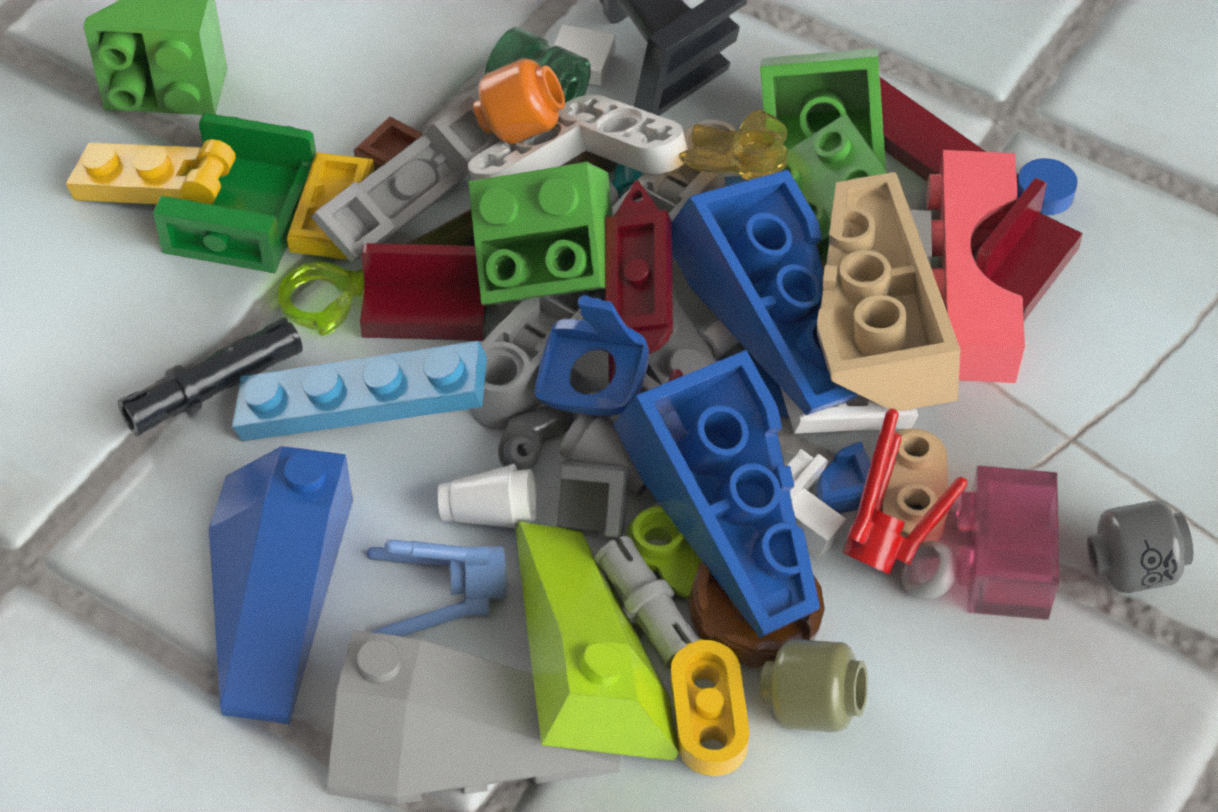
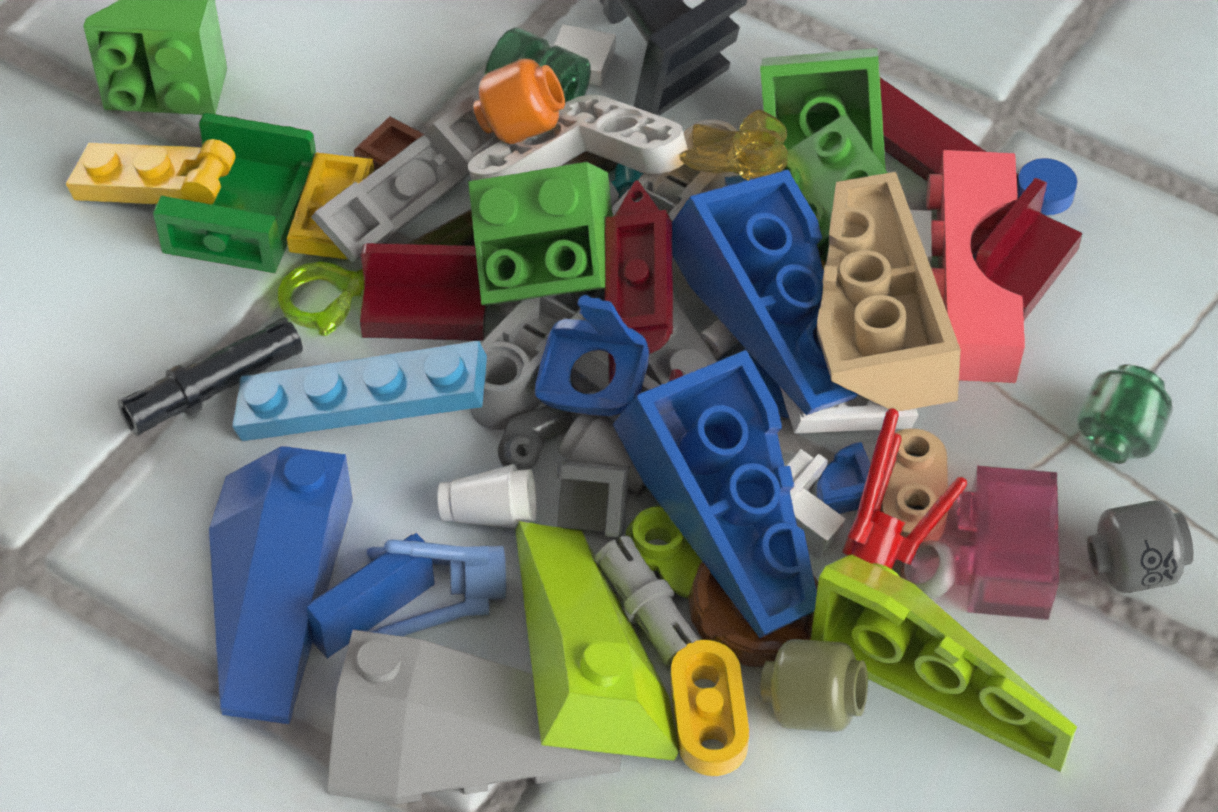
none -> blue tile [306,533,435,659]
none -> lime wedge [811,555,1077,772]
none -> clear green head [1077,364,1173,464]

